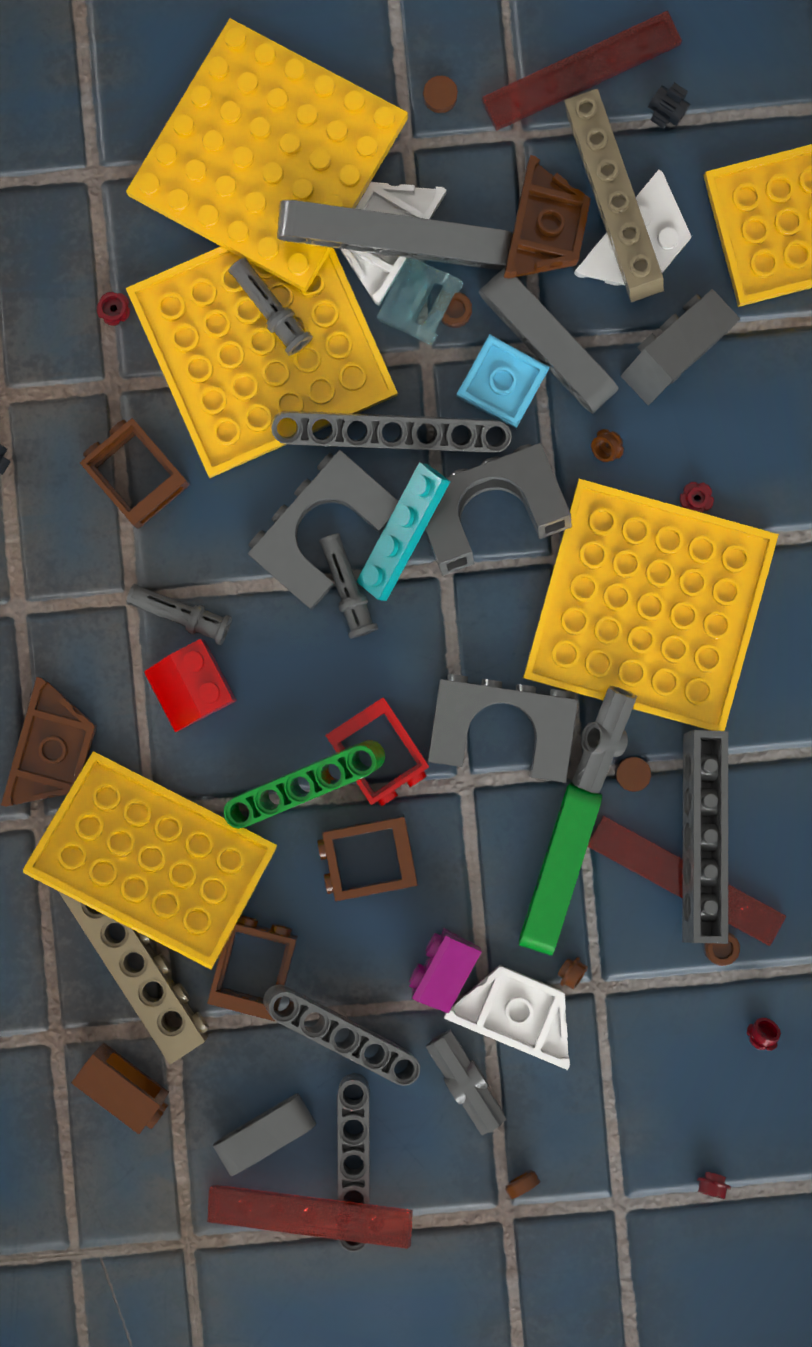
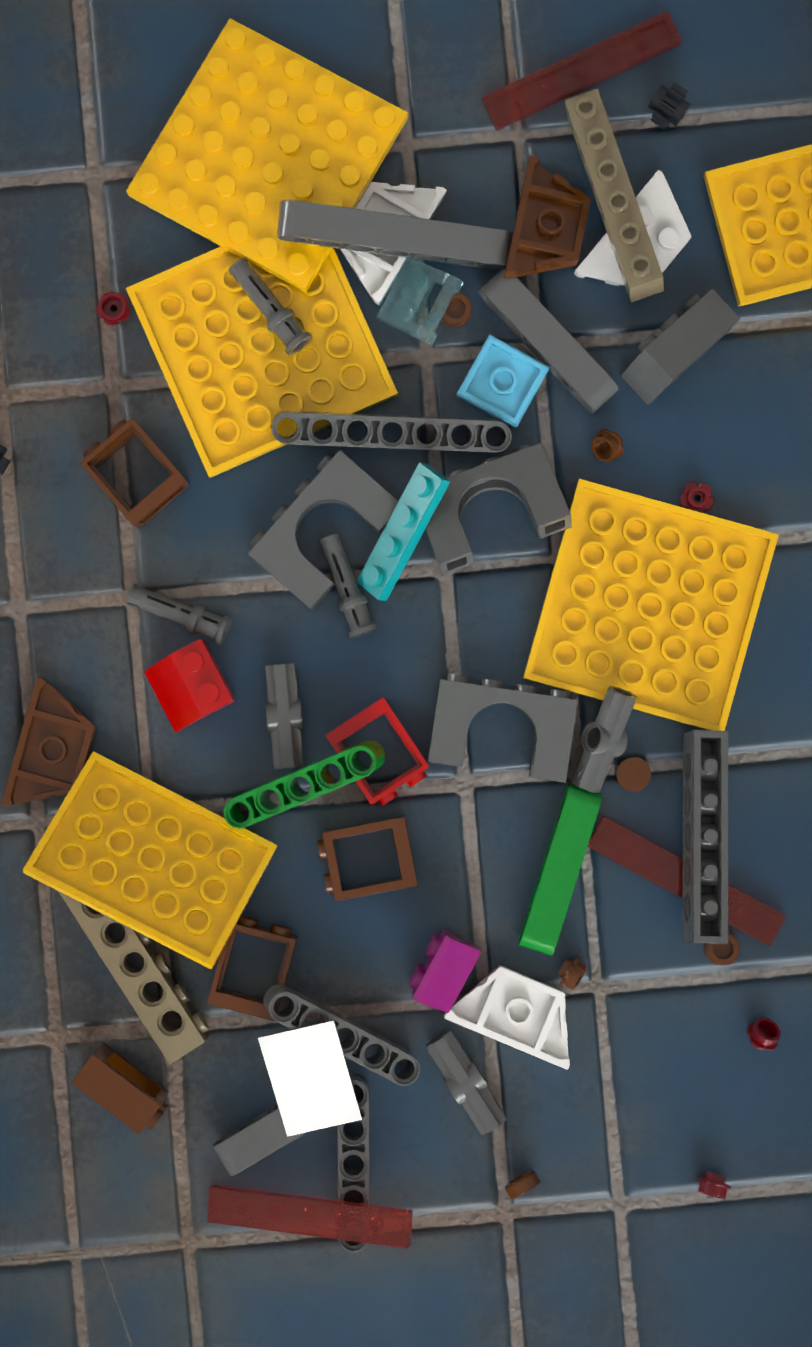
reddish brown tile [423,76,458,113] -> none
none -> white sticker [258,1021,362,1136]
none -> dark grey piece [265,663,304,769]

